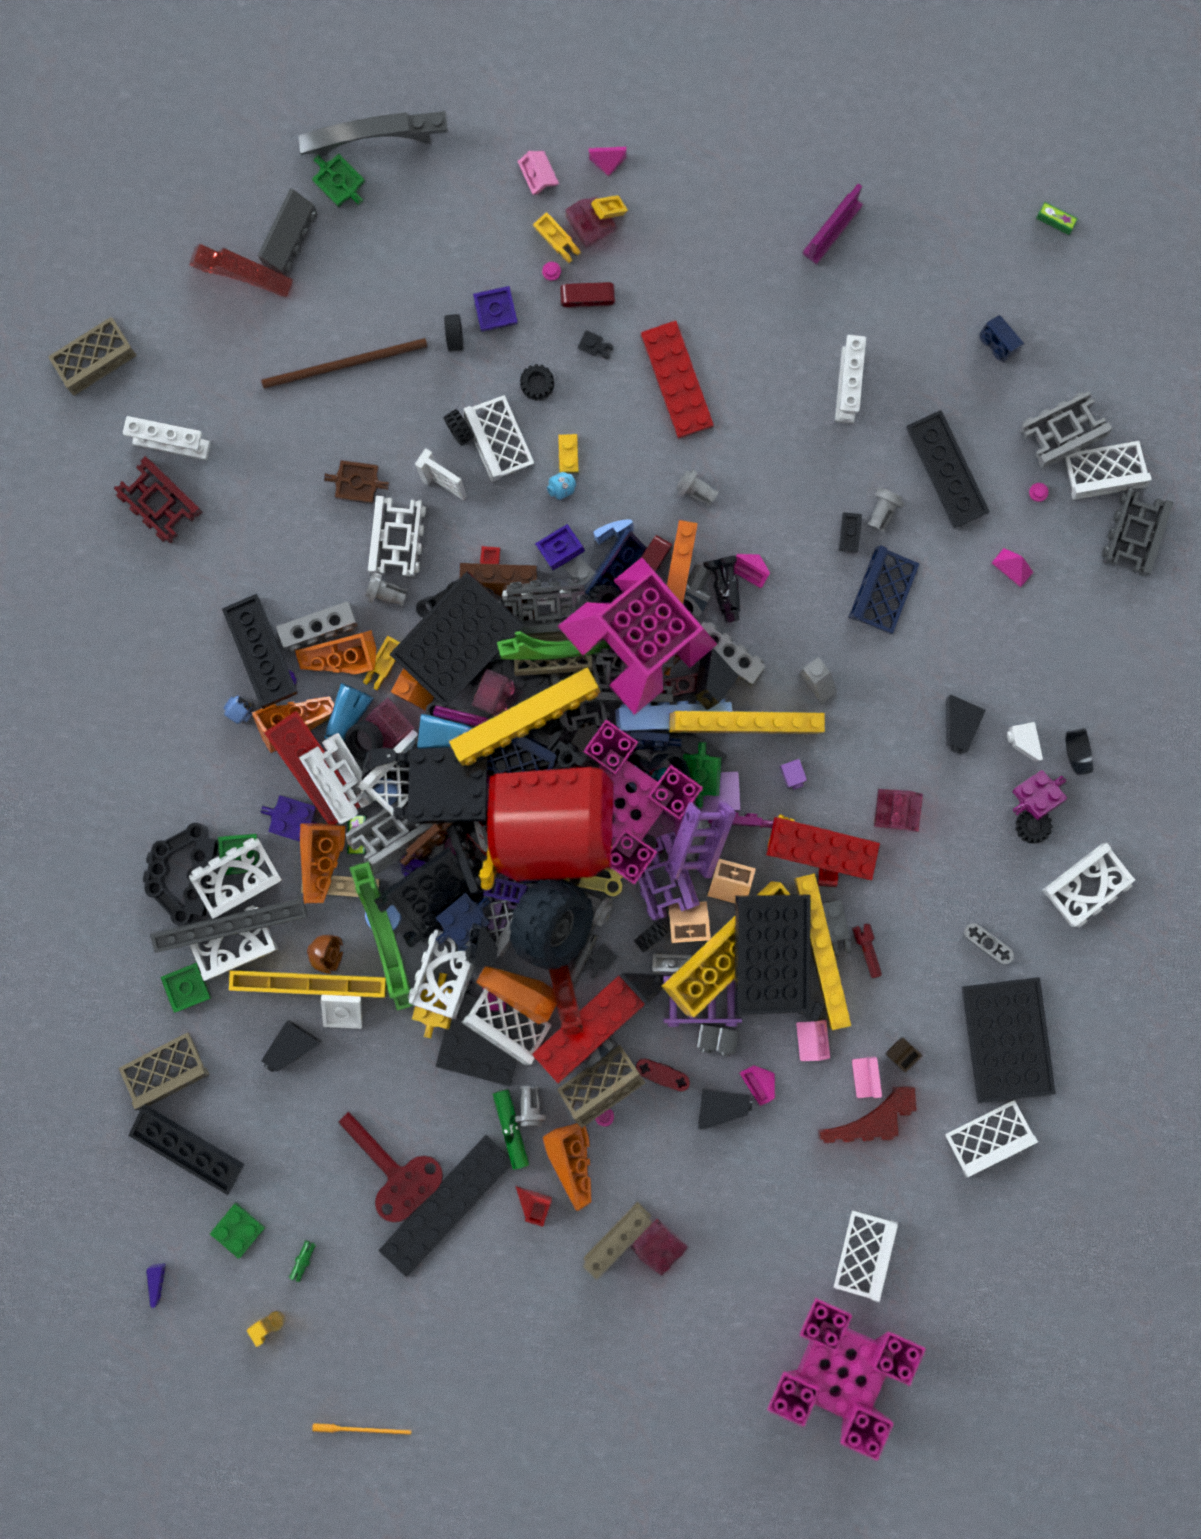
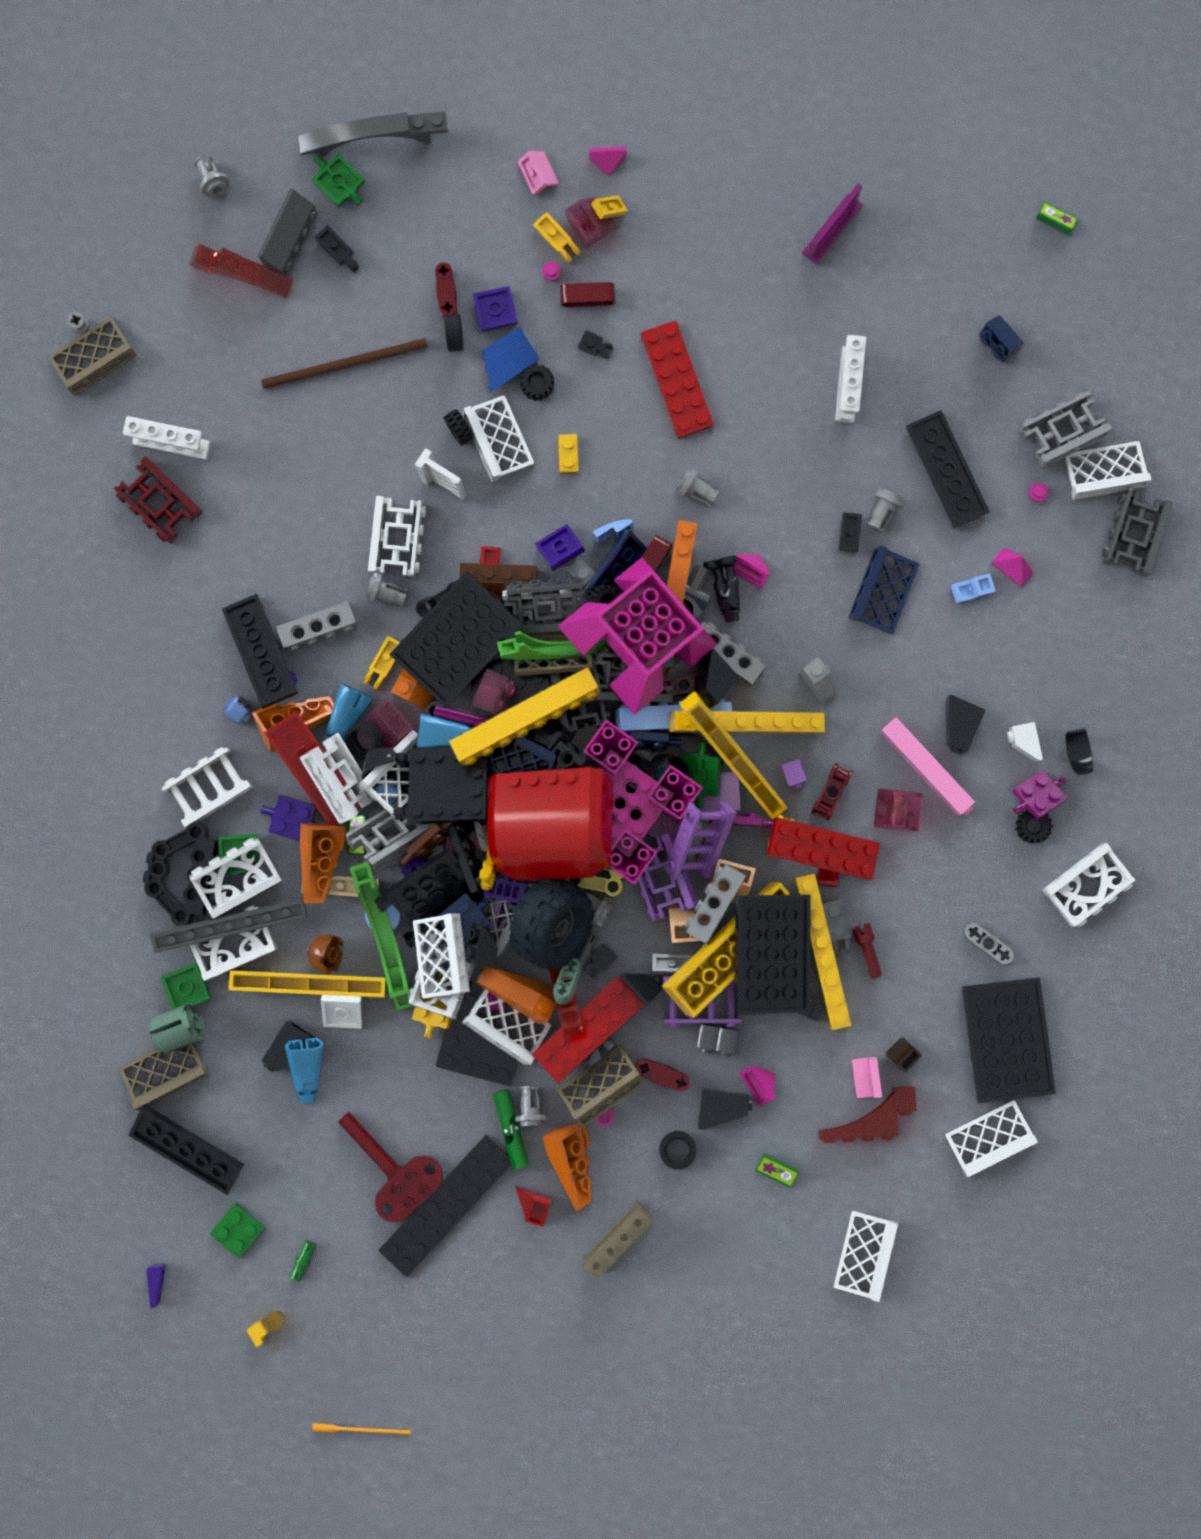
orange wedge [295,630,377,674] -> none
reddish brown plate [324,460,389,504] -> none
medium azure head [547,472,576,500] -> none
clear pink slope [630,1219,689,1276] -> none
black tyre [634,919,670,953] -> none
dark pink slope [767,1298,926,1461] -> none
bright pink panel [796,1020,830,1061] -> none
none -> light grey bush [67,312,89,334]
none -> sand green cylinder [149,1003,206,1053]
none -> white fence [161,747,254,828]
none -> light grey piece [194,155,230,197]
none -> dark azure piece [285,1038,323,1104]
none -> black plate [314,225,359,273]
none -> white fence [413,914,470,998]
none -> dark red piece [435,262,458,319]
none -> blue slope [482,327,539,392]
none -> sand green beam [553,958,582,1004]
none -> black tyre [659,1131,696,1170]
none -> yellow brick [679,691,787,820]
none -> light grey brick [684,864,746,944]
none -> slope [755,1153,800,1188]
none -> dark red piece [811,763,853,821]
none -> bright pink brick [880,717,975,816]
none -> light blue slope [951,574,996,604]

